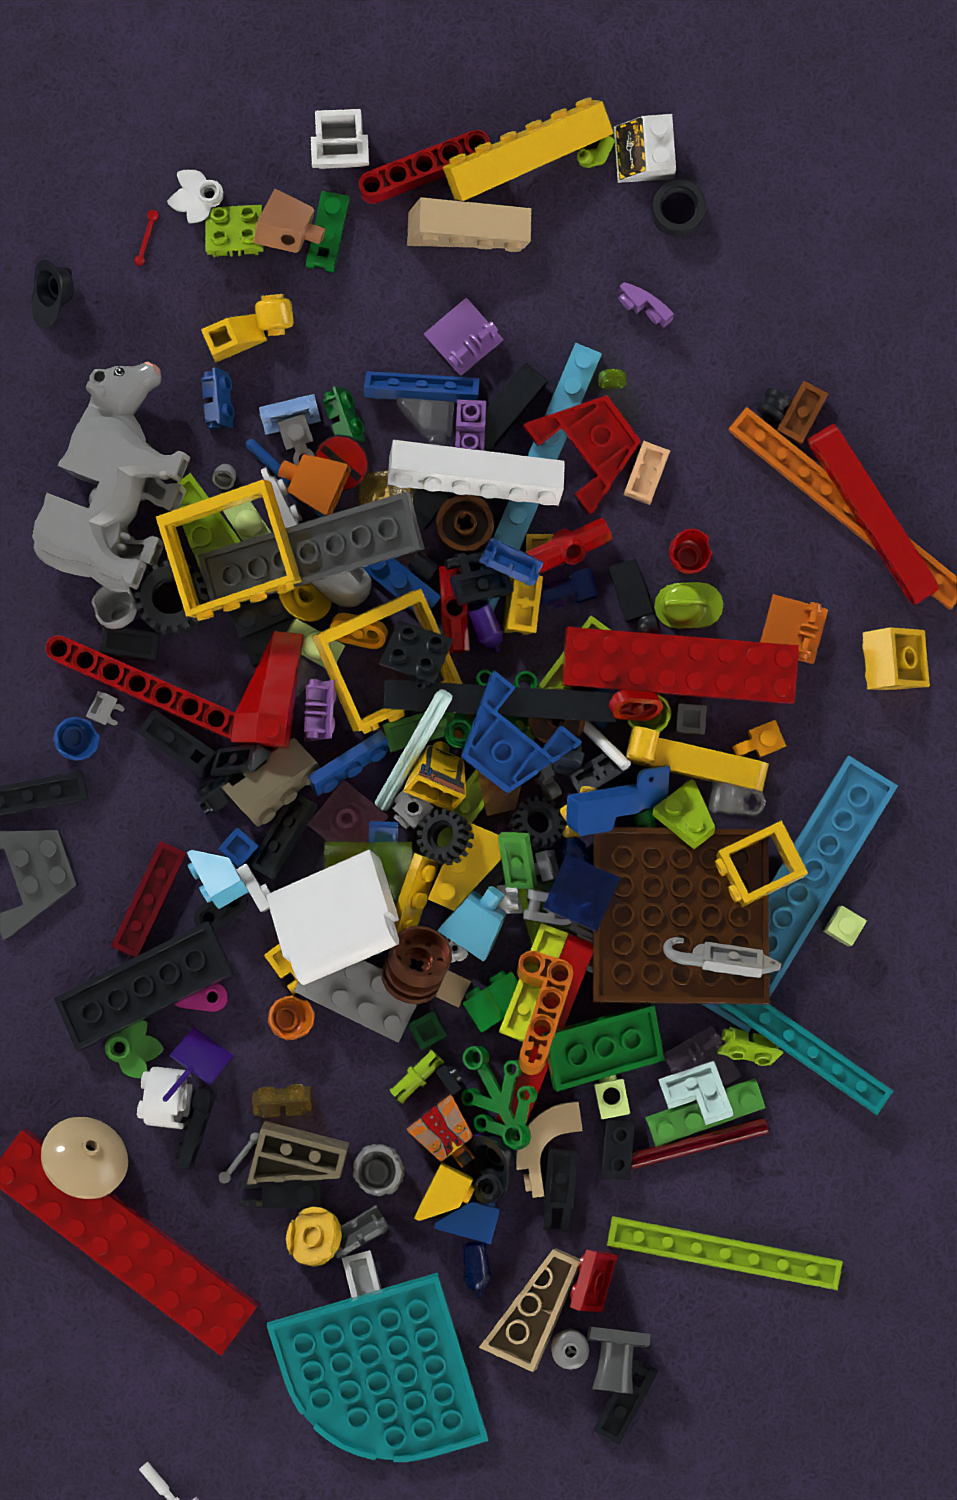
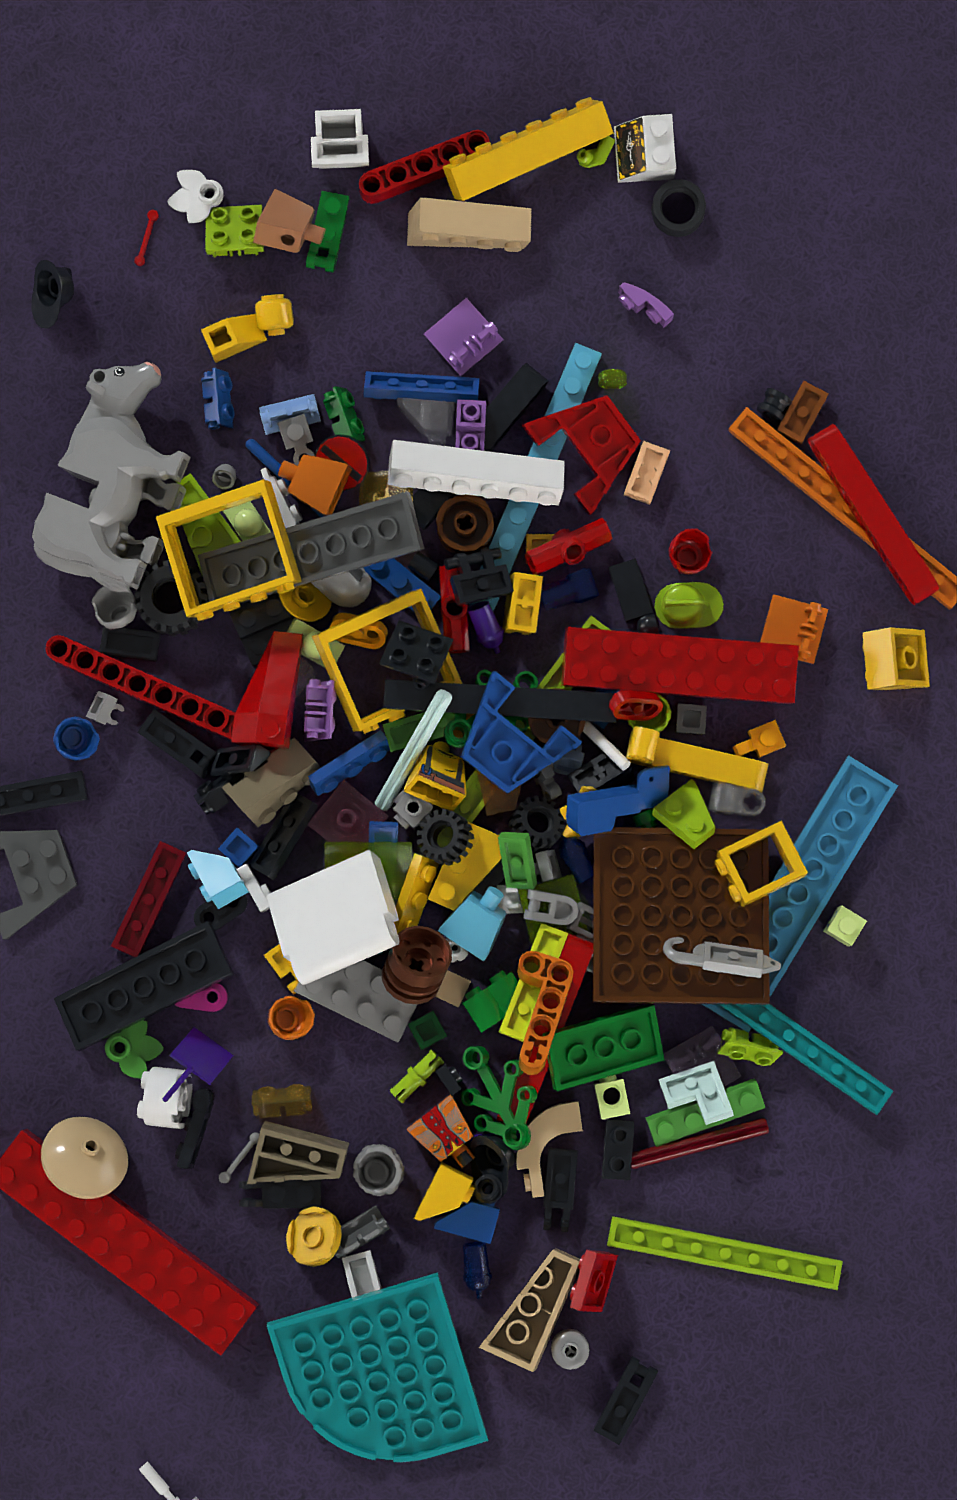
blue hinge [479,538,544,586] -> none
clear blue plate [543,854,620,932] -> none
dark grey plant [587,1327,651,1394] -> none

